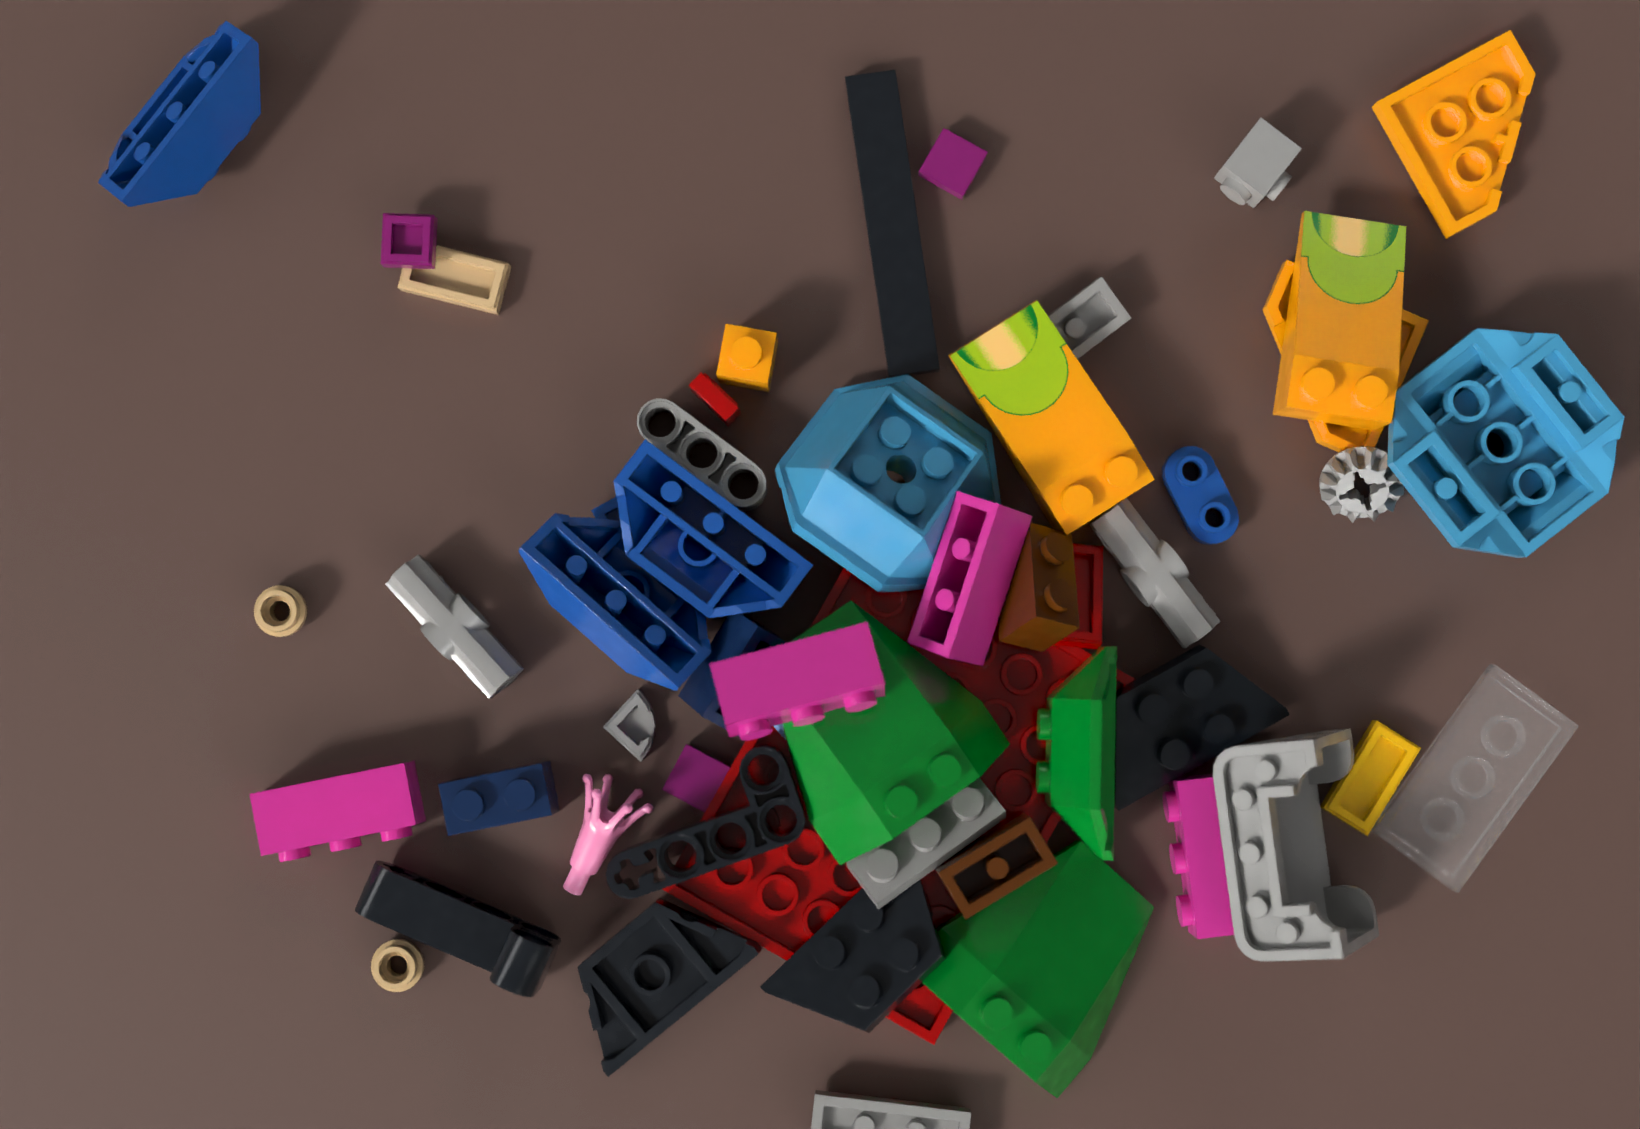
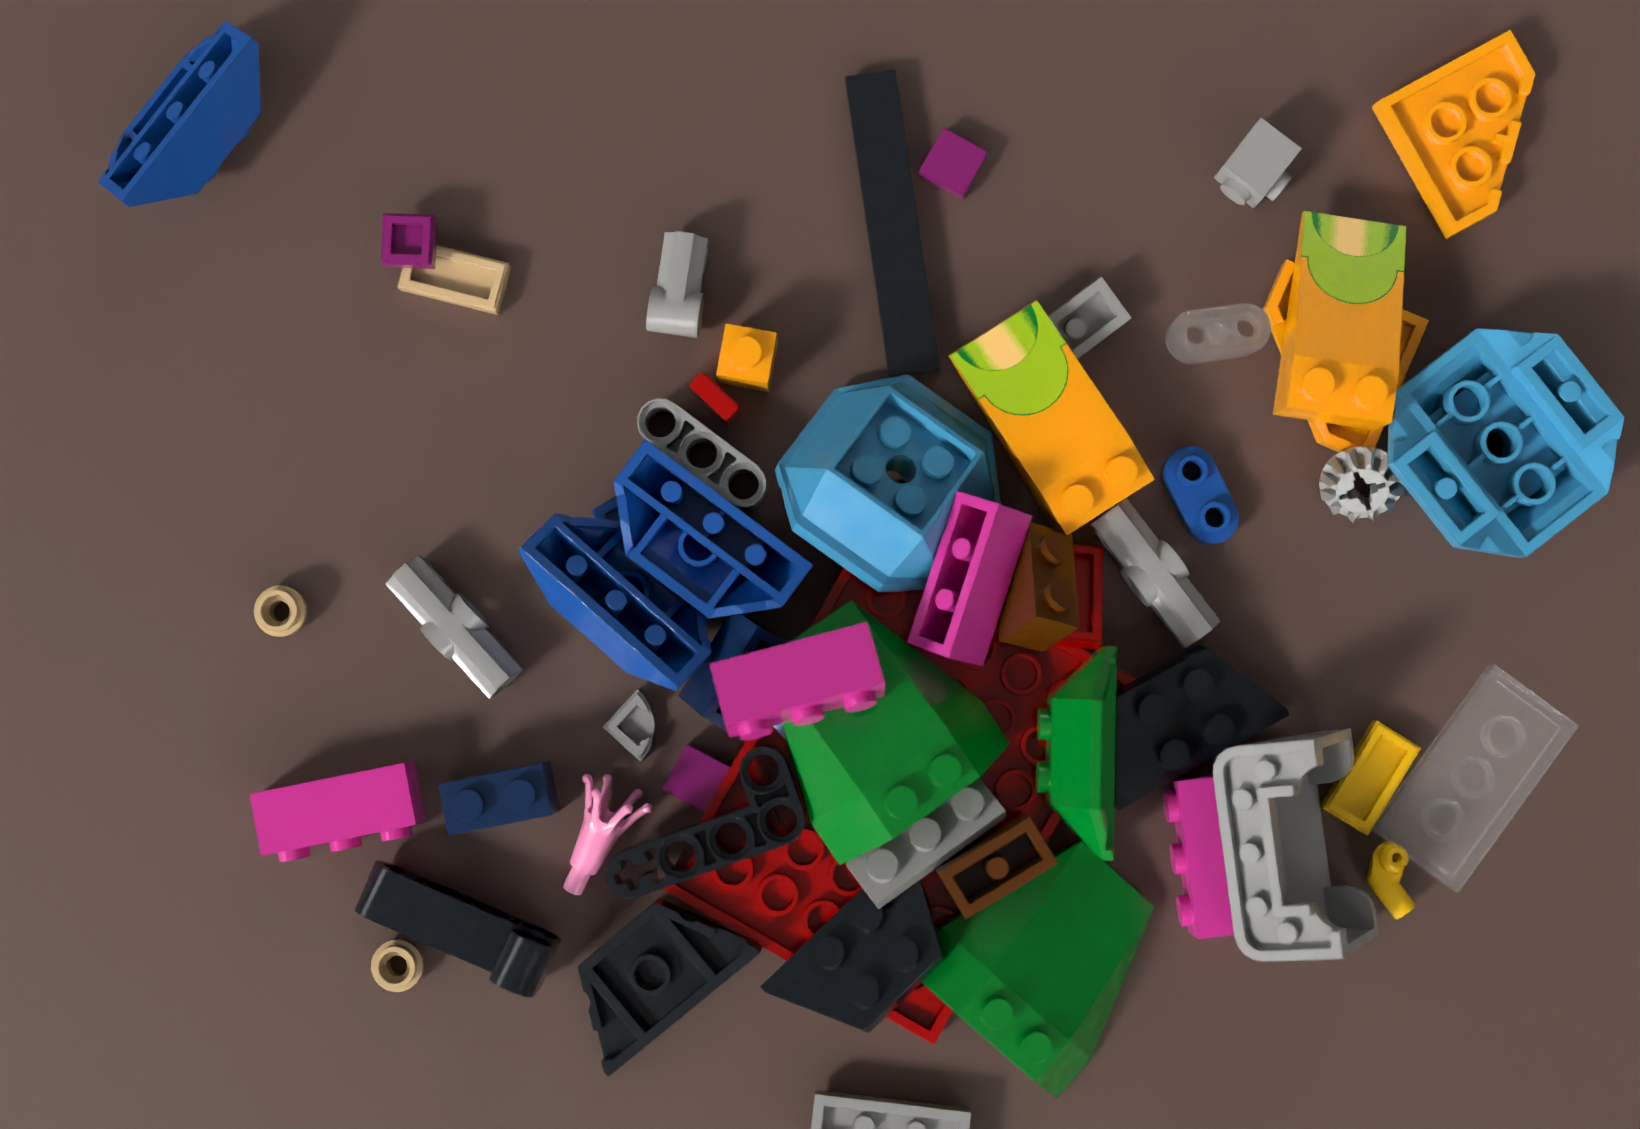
none -> light grey piece [646,231,709,338]
none -> clear plate [1166,303,1271,364]
none -> yellow arm [1366,842,1416,919]

